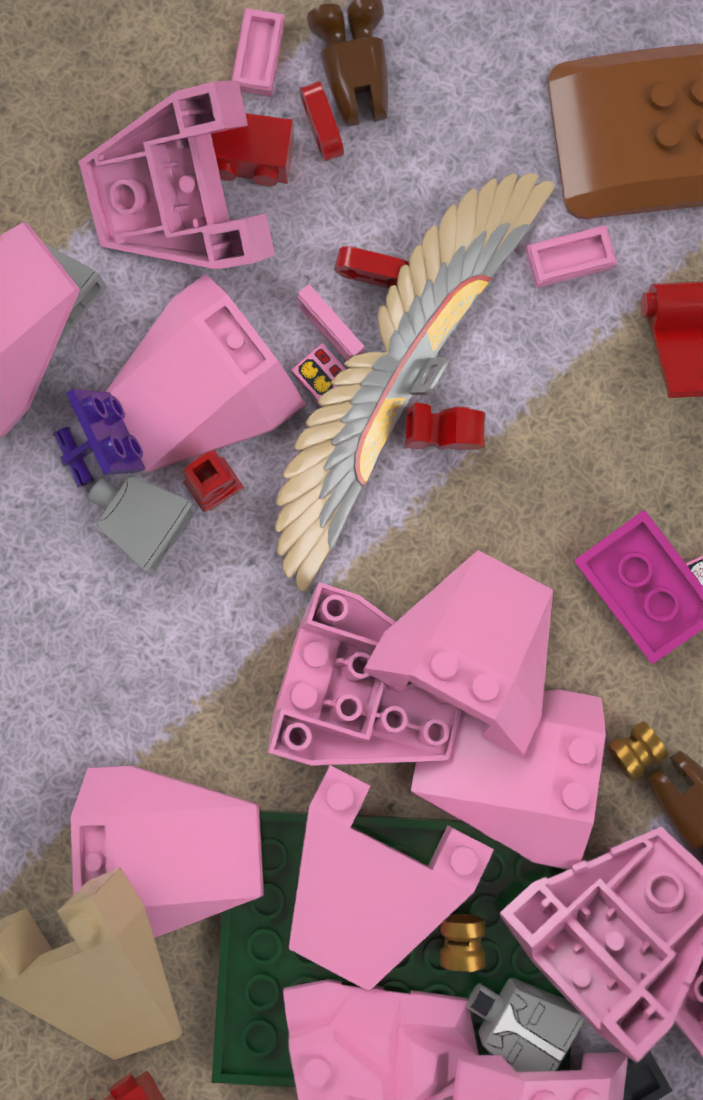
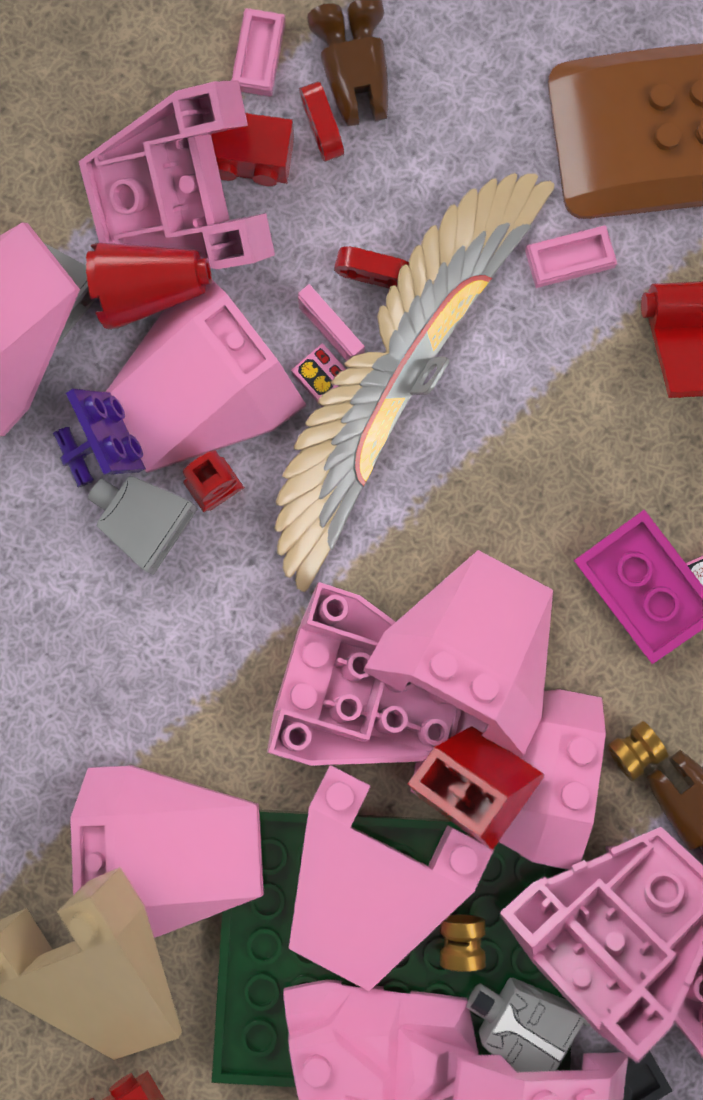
red leg [405,402,486,450] -> none
none -> red cone [86,243,212,330]
none -> red slope [407,726,545,850]

